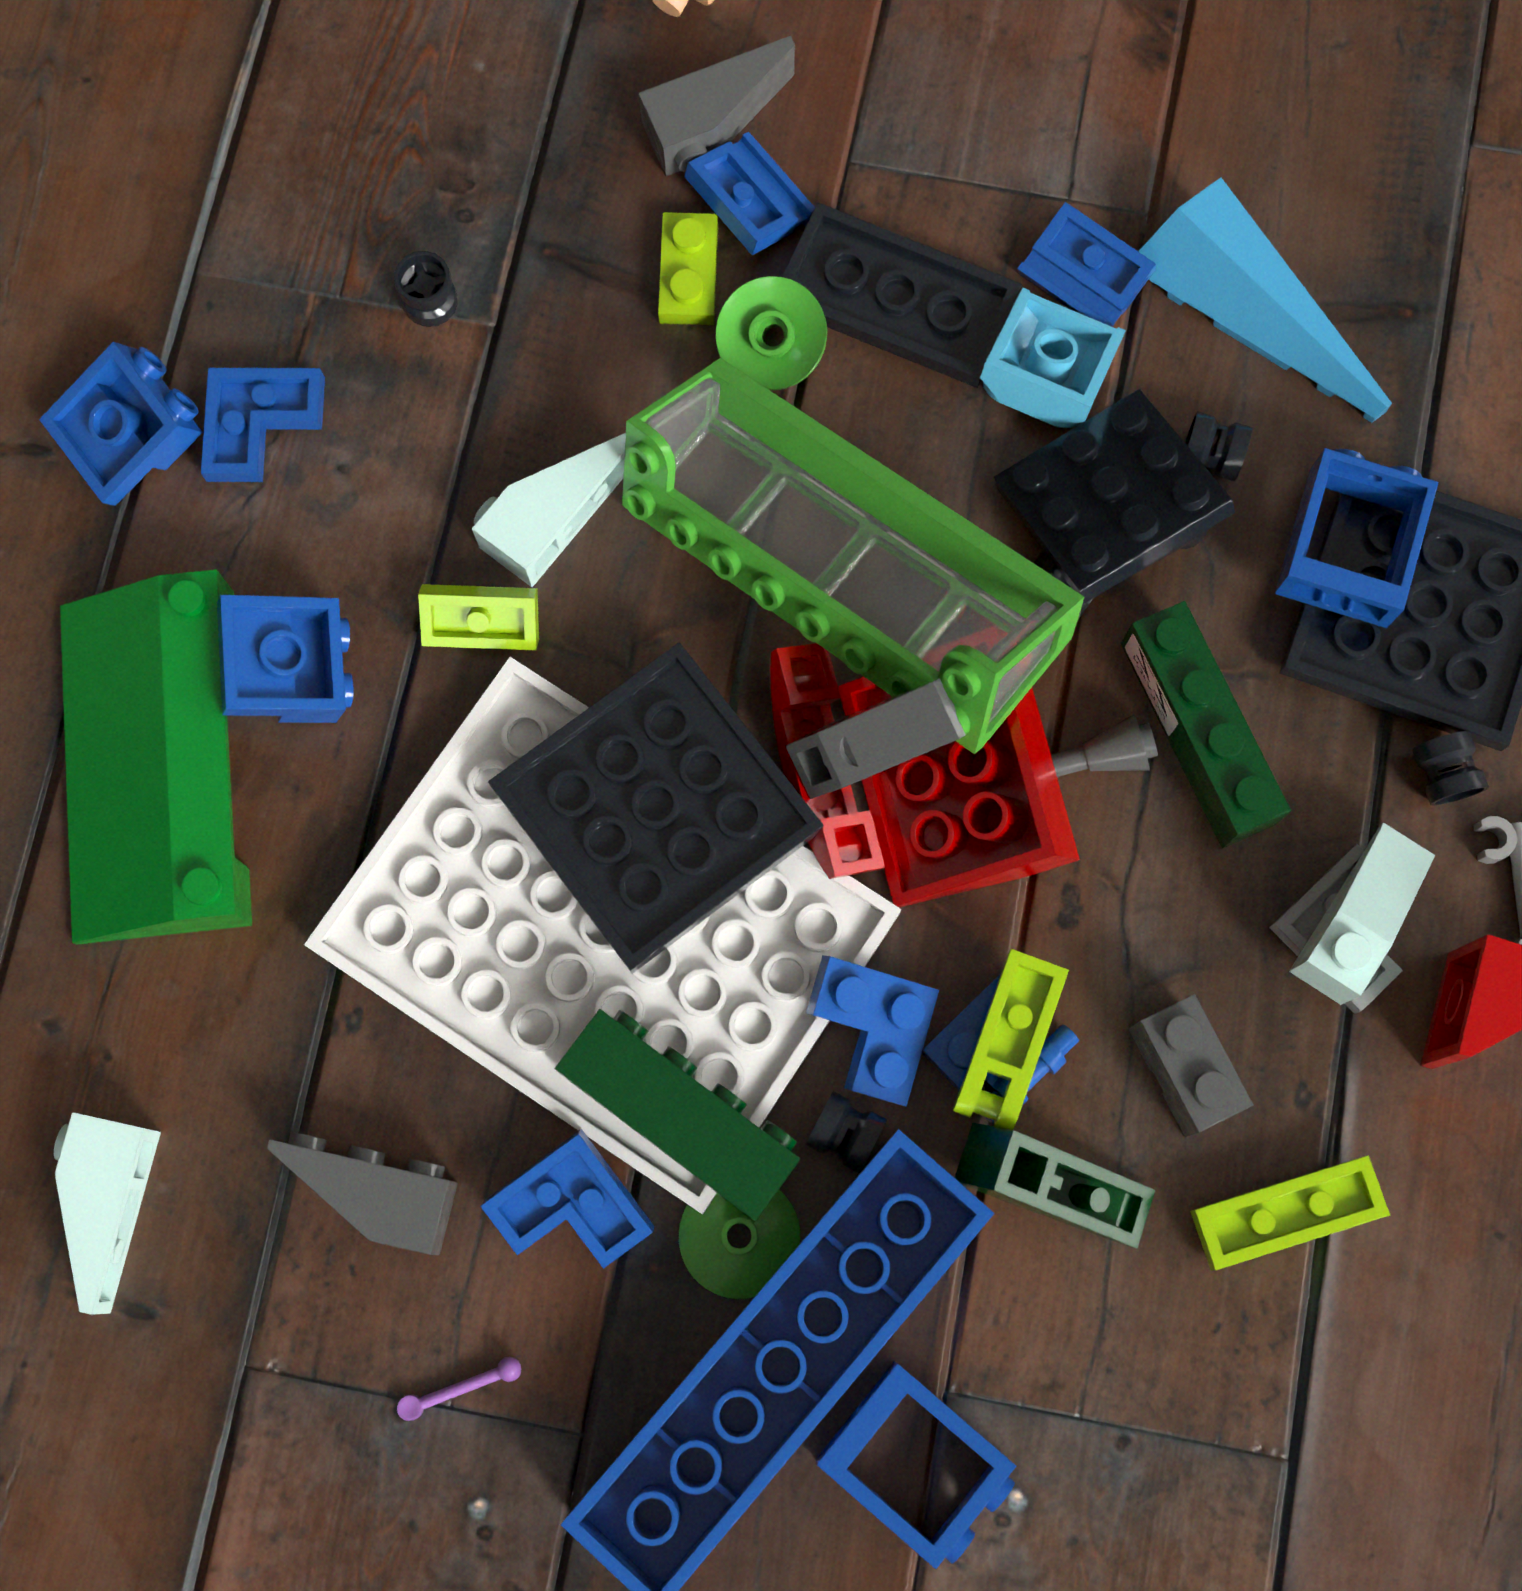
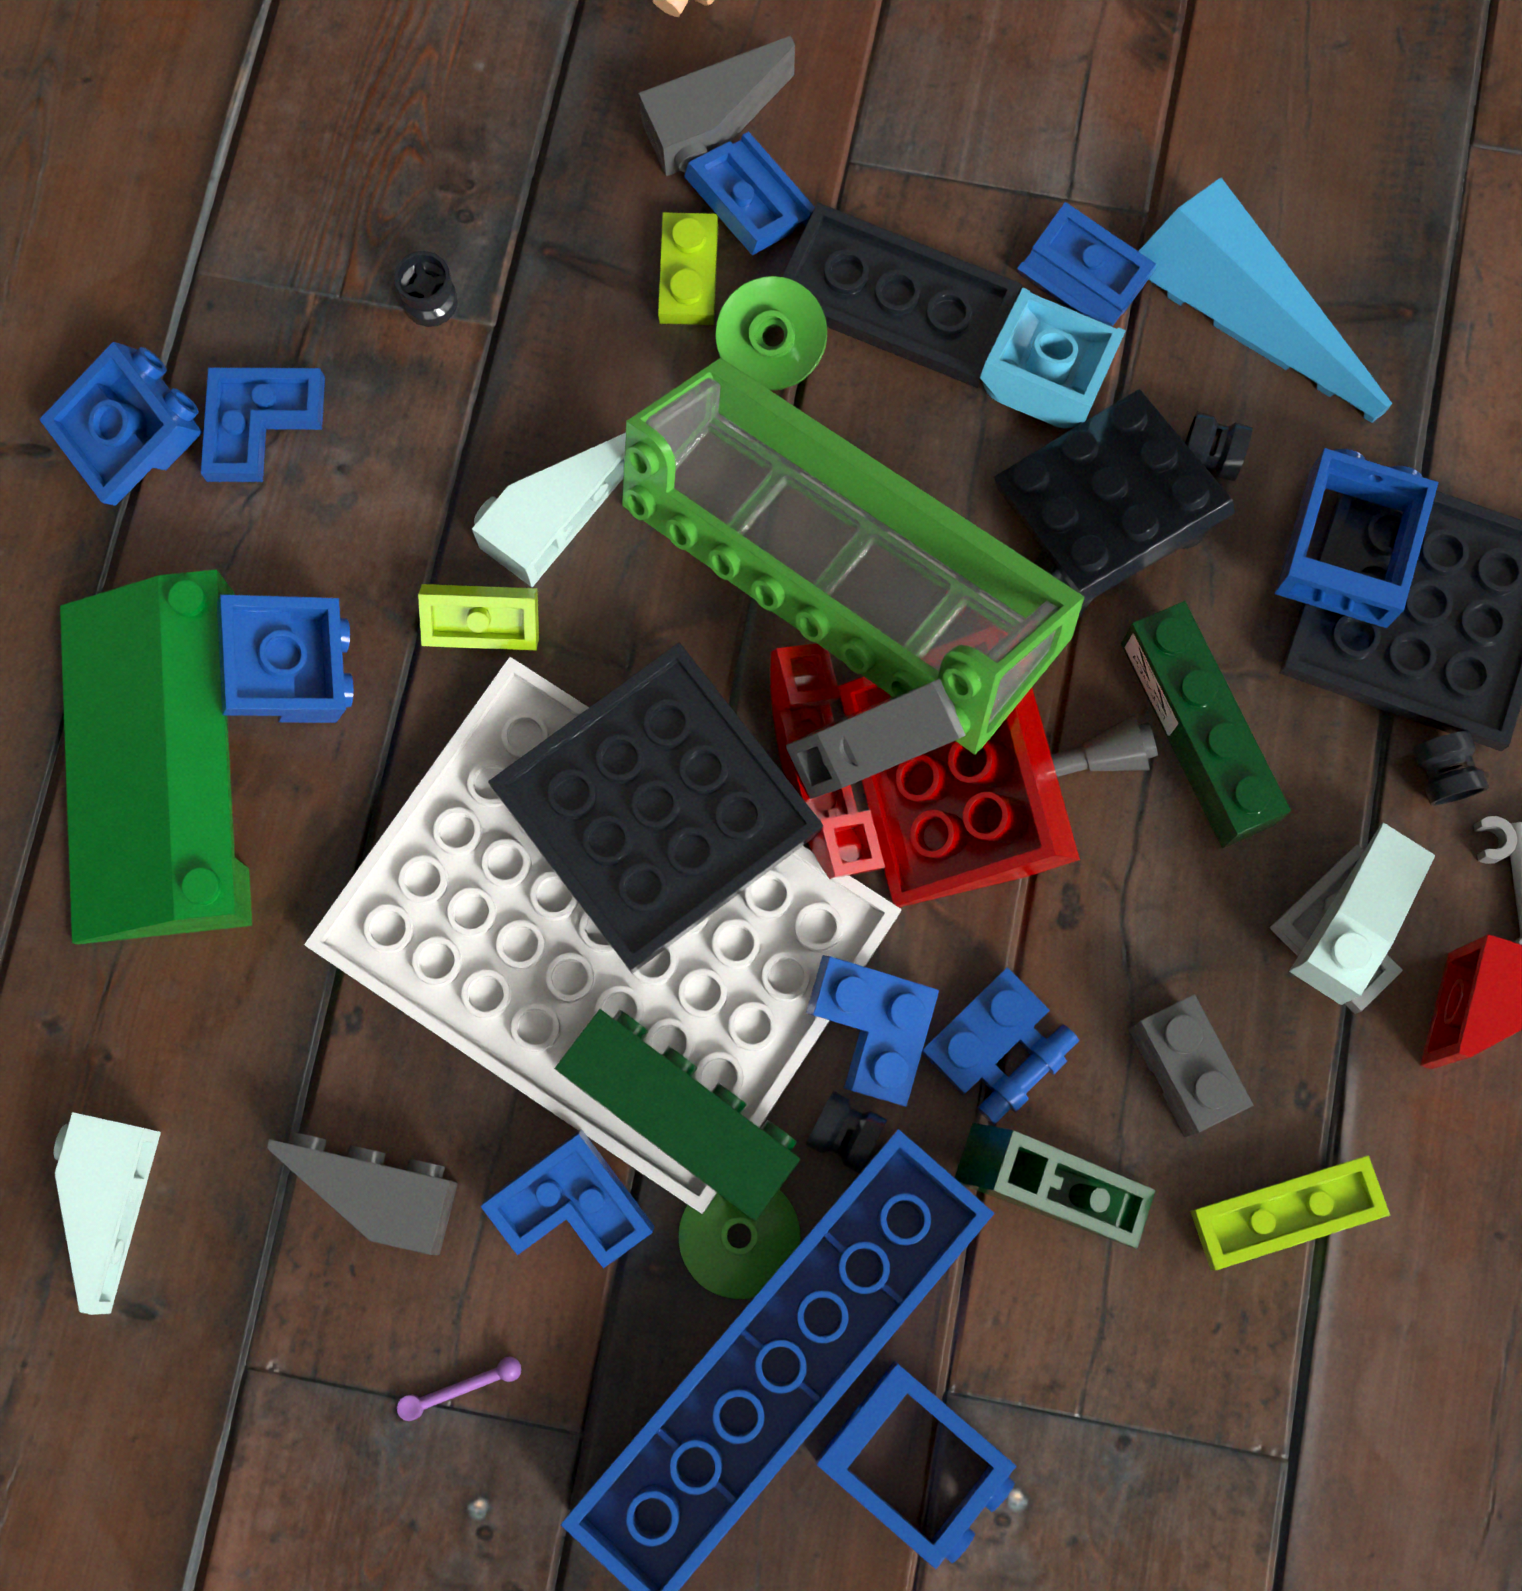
lime plate [953,949,1069,1130] -> none

